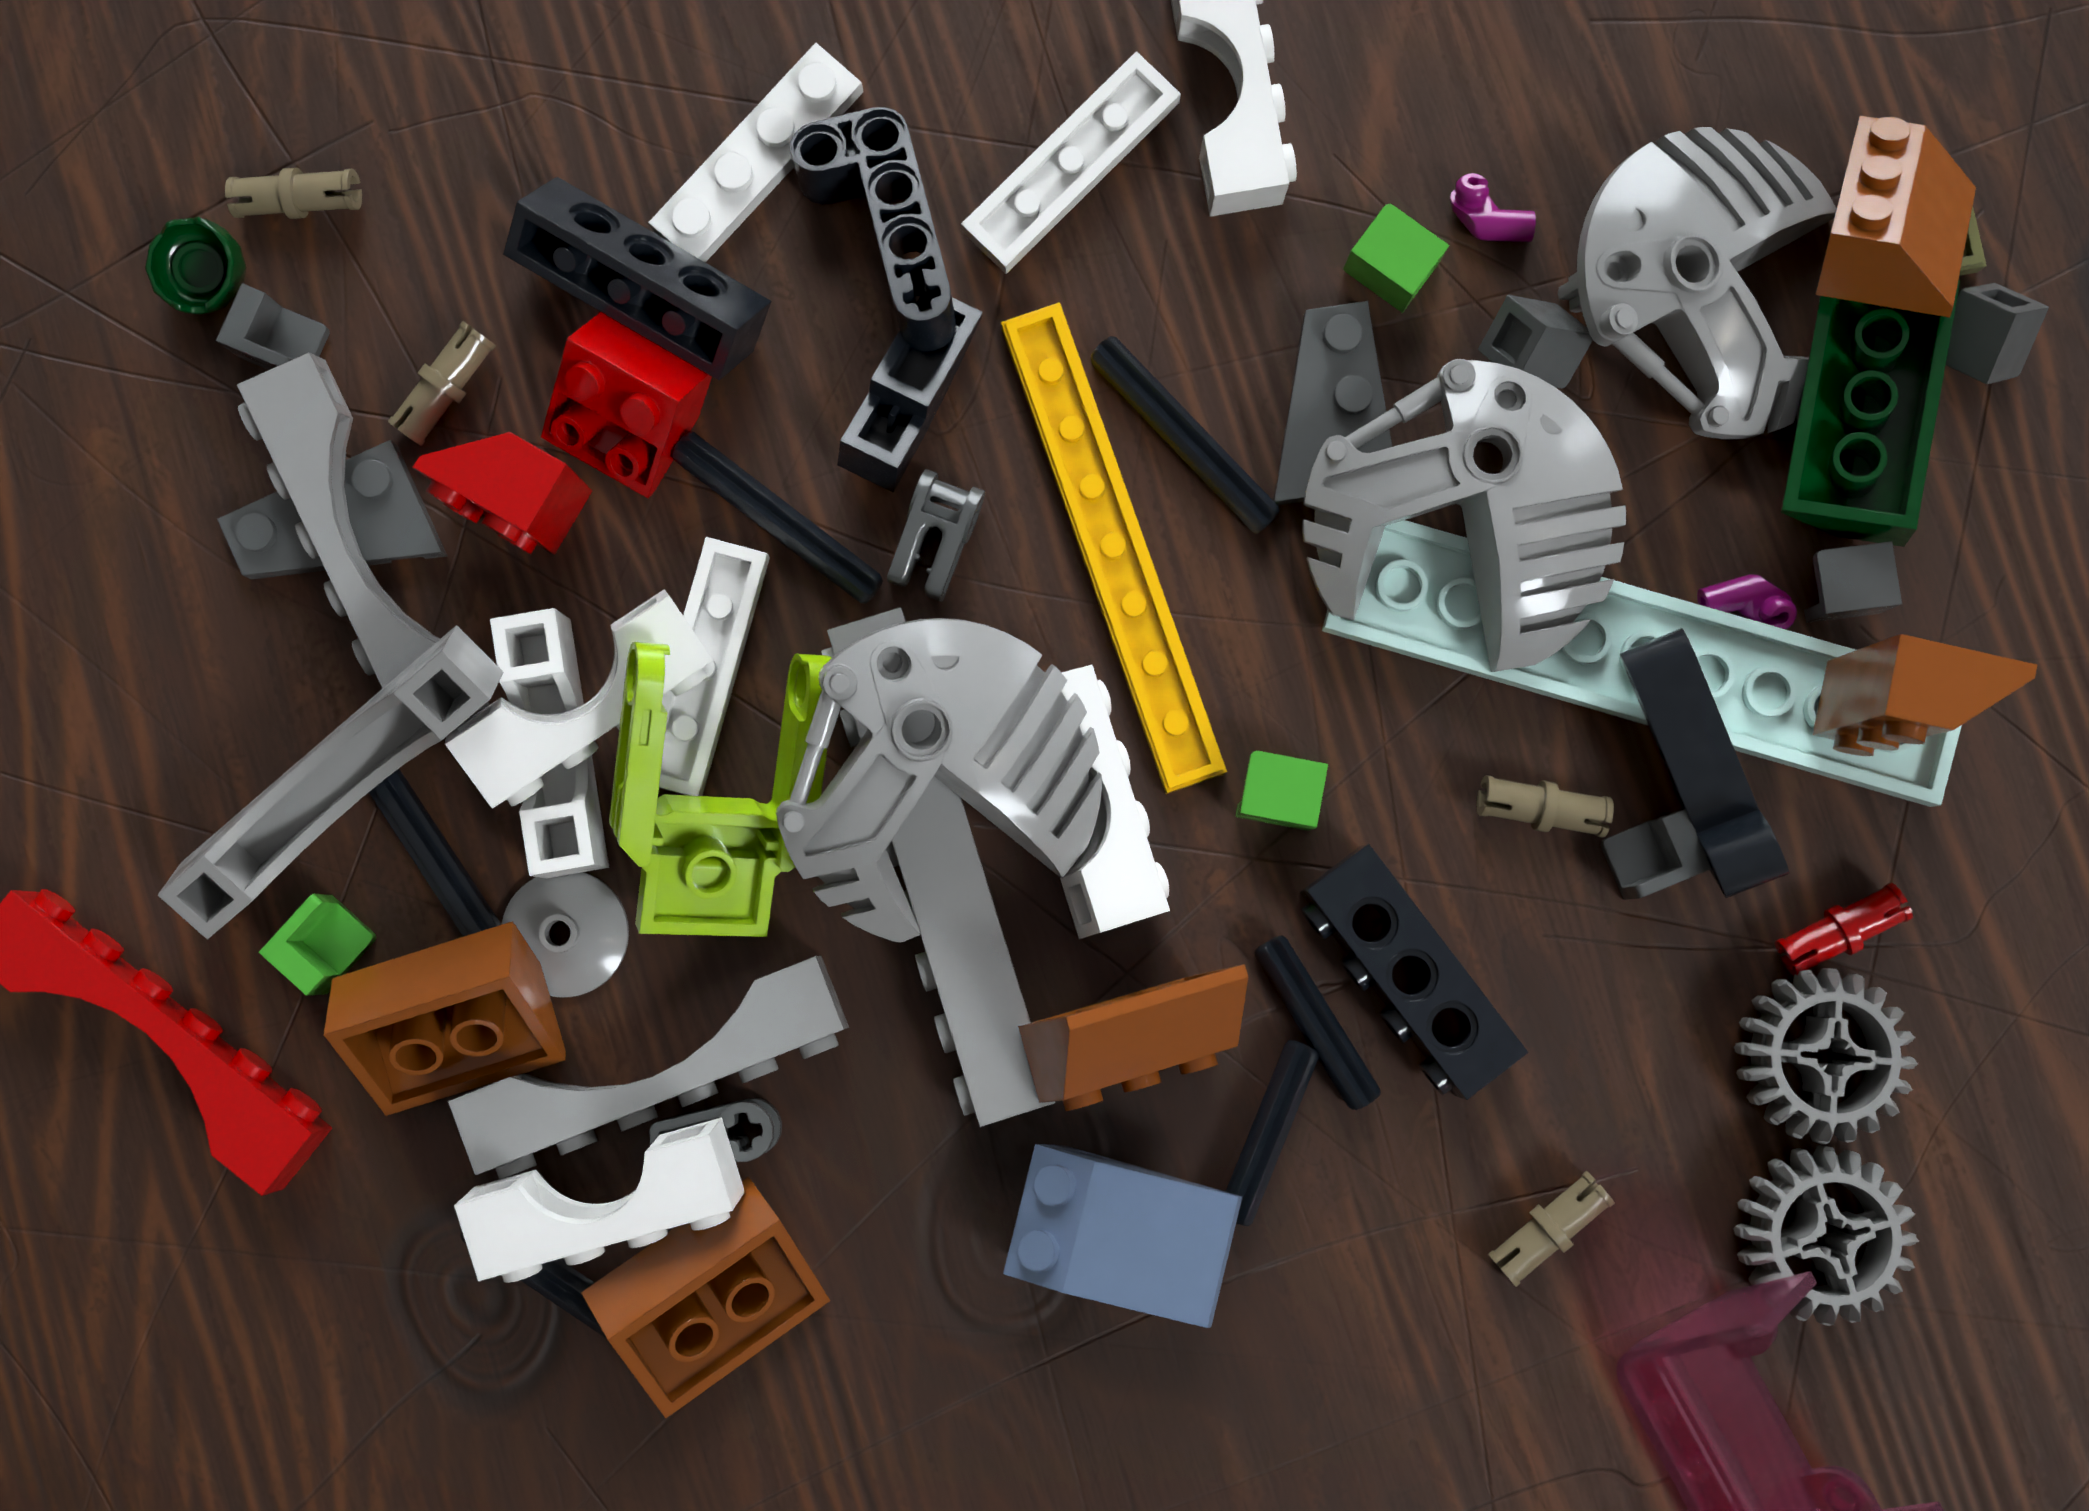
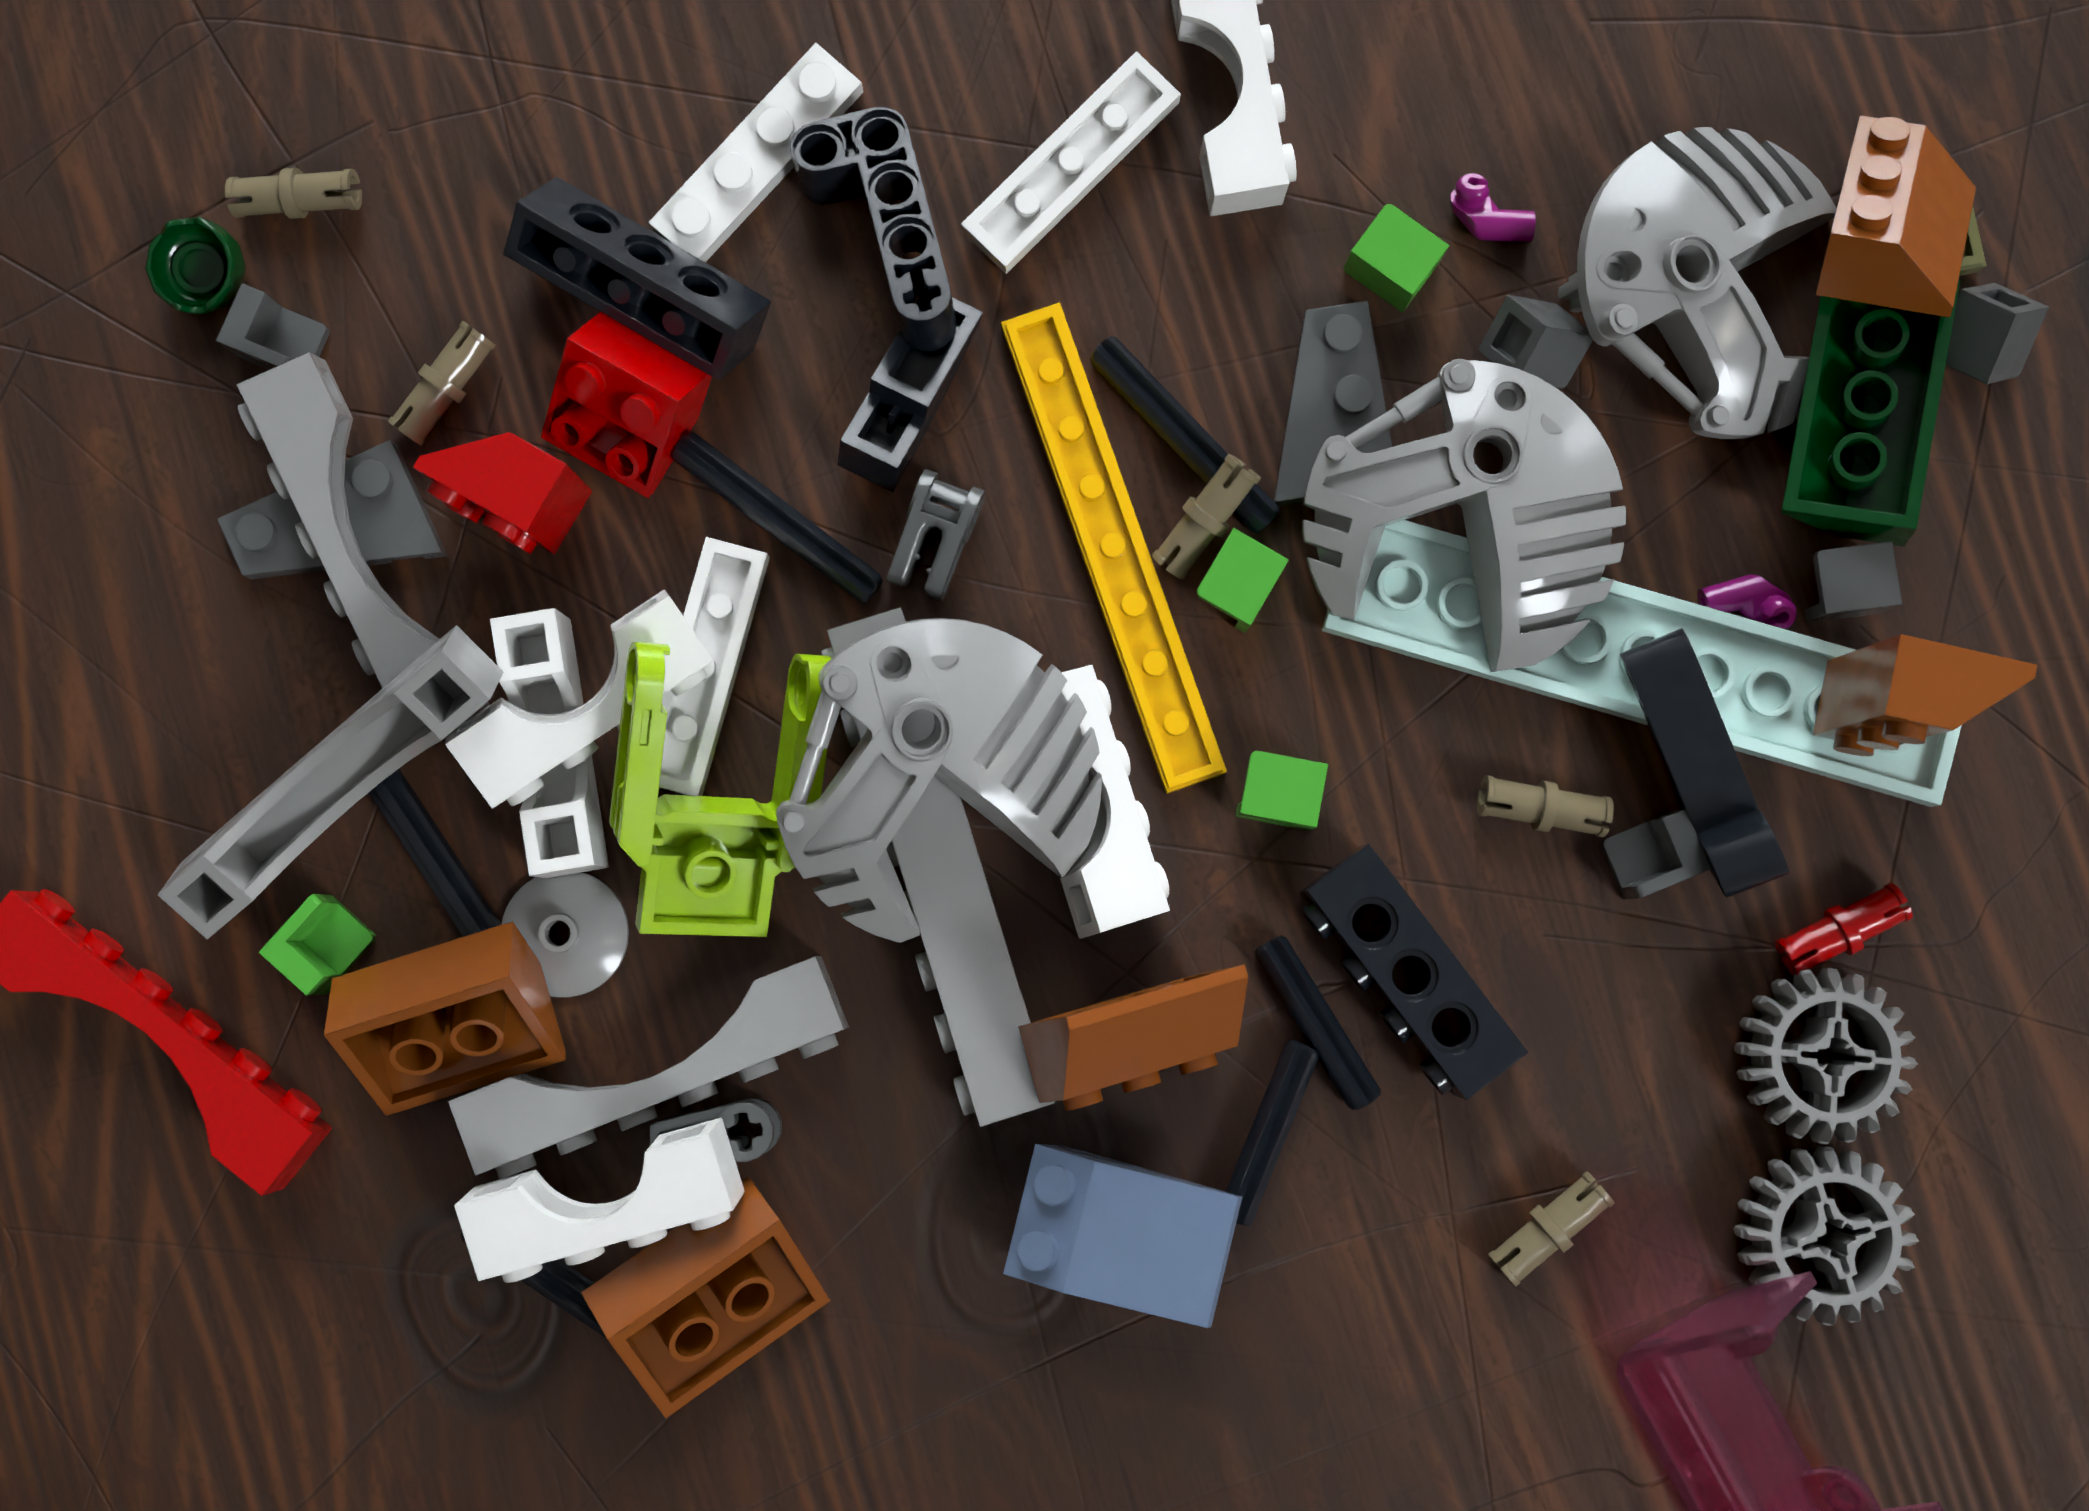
none -> dark tan pin [1152,454,1261,580]
none -> bright green panel [1197,528,1289,634]

